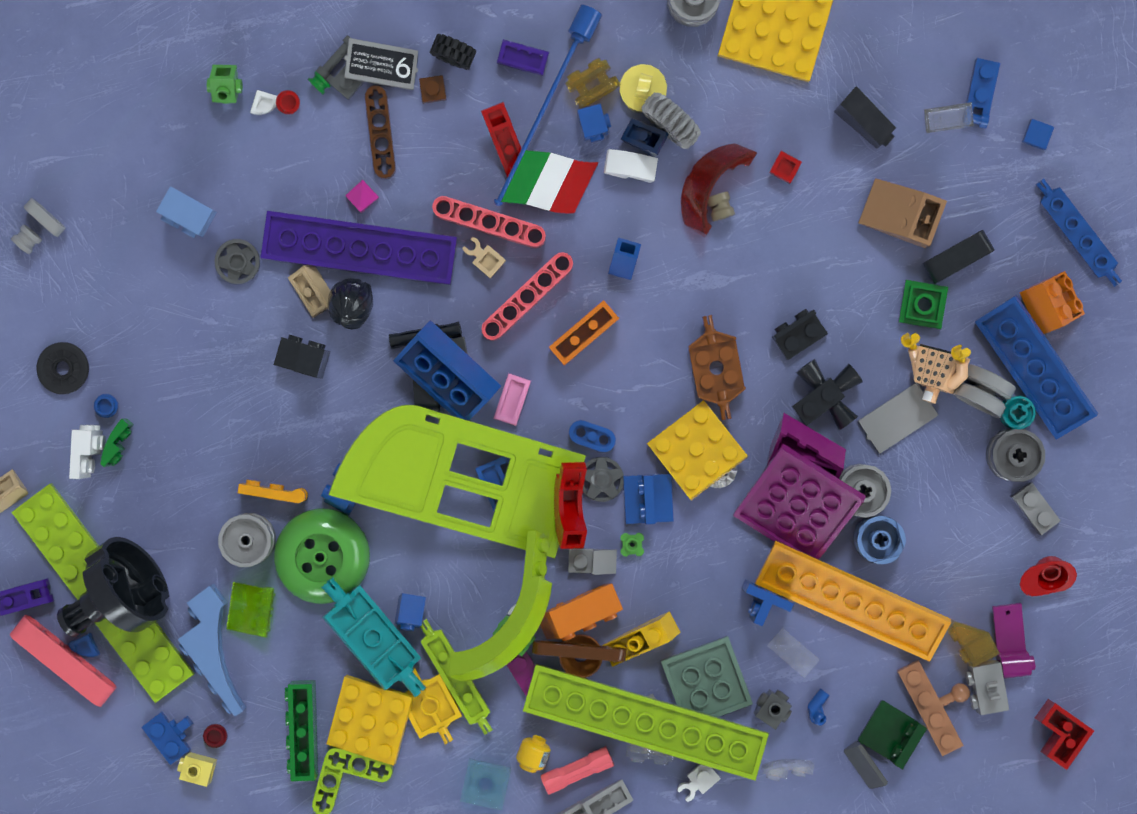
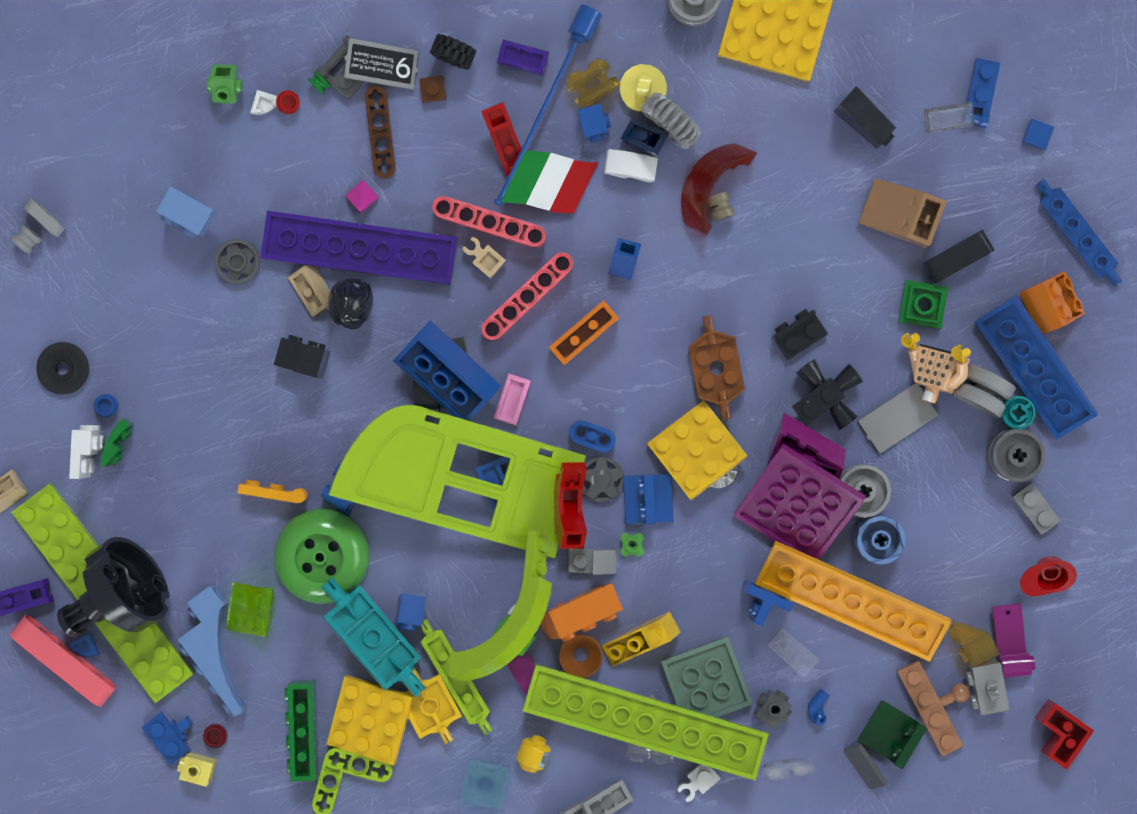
light grey wheel [218,513,276,567] -> none
black pin [389,321,462,349] -> none
reddish brown beam [532,640,627,662] -> none
coral axle [541,746,614,795] -> none
red plate [769,151,802,184] -> none

